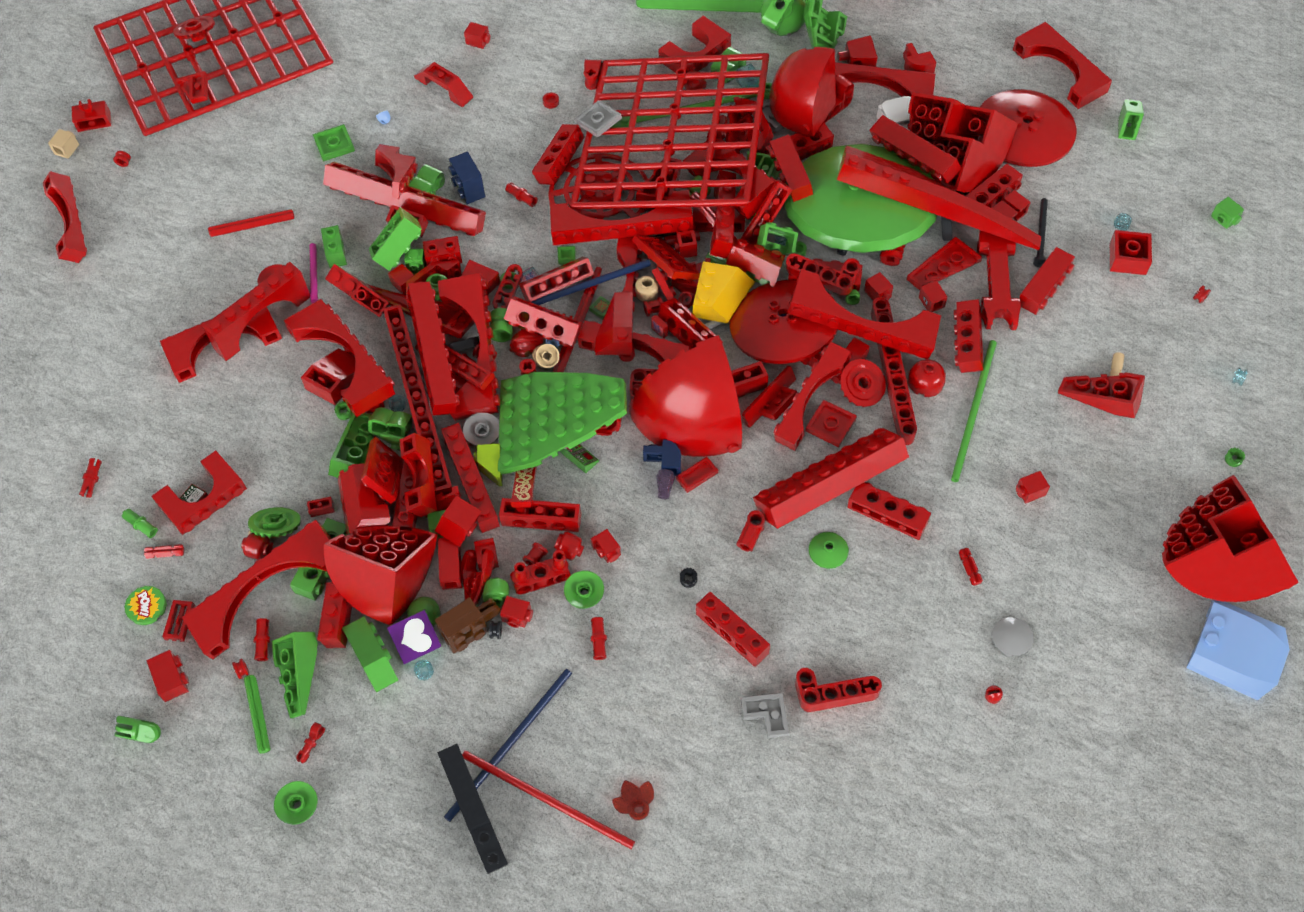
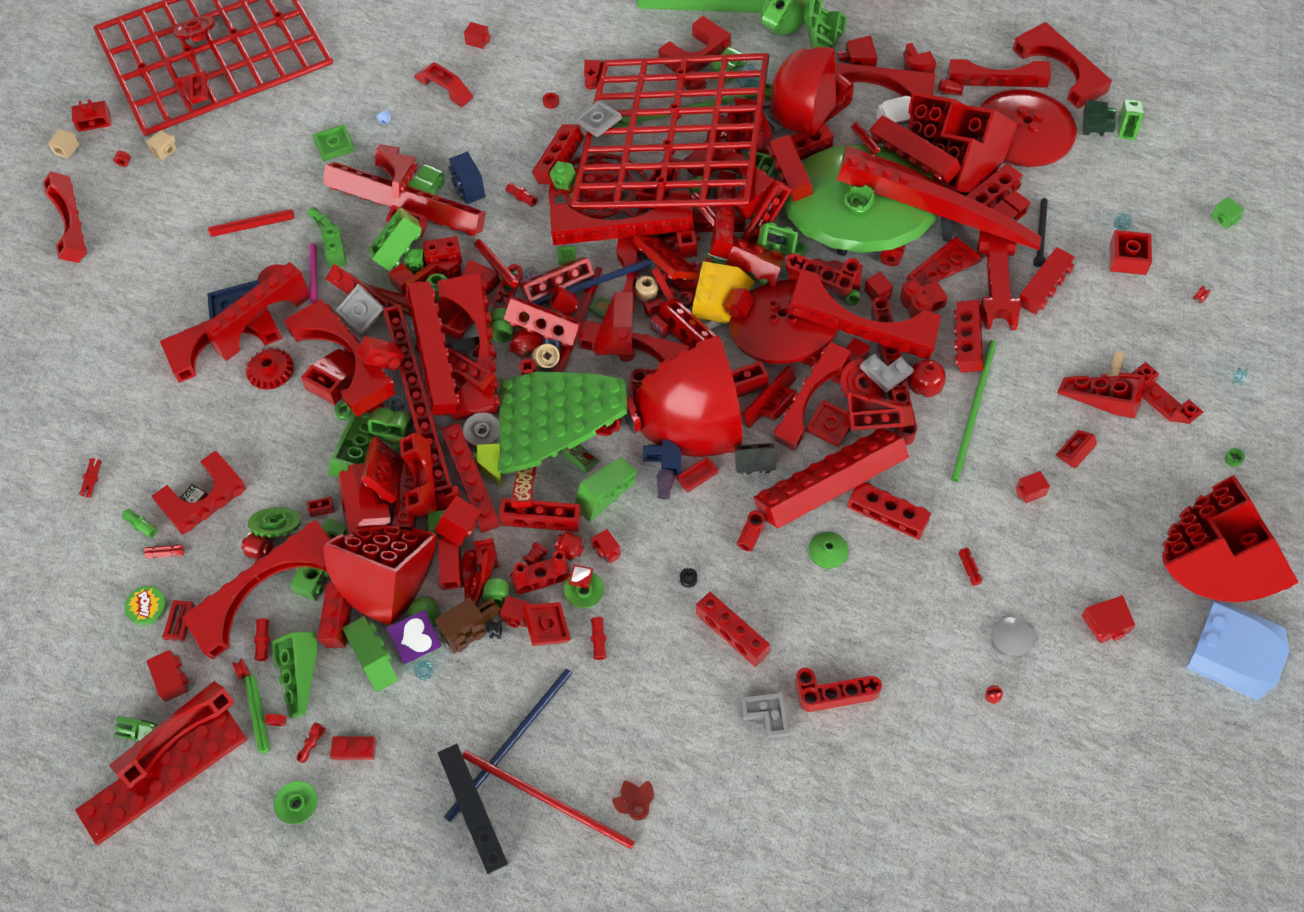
none -> red plate [75,709,248,845]
none -> red arch [108,681,235,789]
none -> tan brick [146,130,177,161]
none -> dark blue wing [207,280,260,319]
none -> red gear [245,347,294,390]
none -> red tile [265,714,287,726]
none -> bright green pin [307,207,335,228]
none -> red plate [330,736,376,760]
none -> light grey plate [335,284,385,336]
none -> red brick [357,336,405,371]
none -> red axle [474,239,519,288]
none -> red plate [522,602,571,646]
none -> bright green brick [549,161,577,190]
none -> red brick [549,286,579,316]
none -> tile [569,564,593,589]
none -> bright green wedge [575,457,637,522]
none -> red tile [624,396,642,433]
none -> red brick [723,288,755,318]
none -> pearl dark grey brick [734,443,776,475]
none -> bright green hair [844,185,875,213]
none -> red wedge [848,391,914,431]
none -> red axle [851,122,880,155]
none -> light grey plate [860,354,914,393]
none -> red brick [900,279,932,318]
none -> red cone [938,78,964,95]
none -> red arch [948,59,1051,88]
none -> red slope [1056,430,1097,468]
none -> red torso [1081,595,1135,643]
none -> clear green hips [1082,100,1116,137]
none -> red slope [1132,362,1204,424]

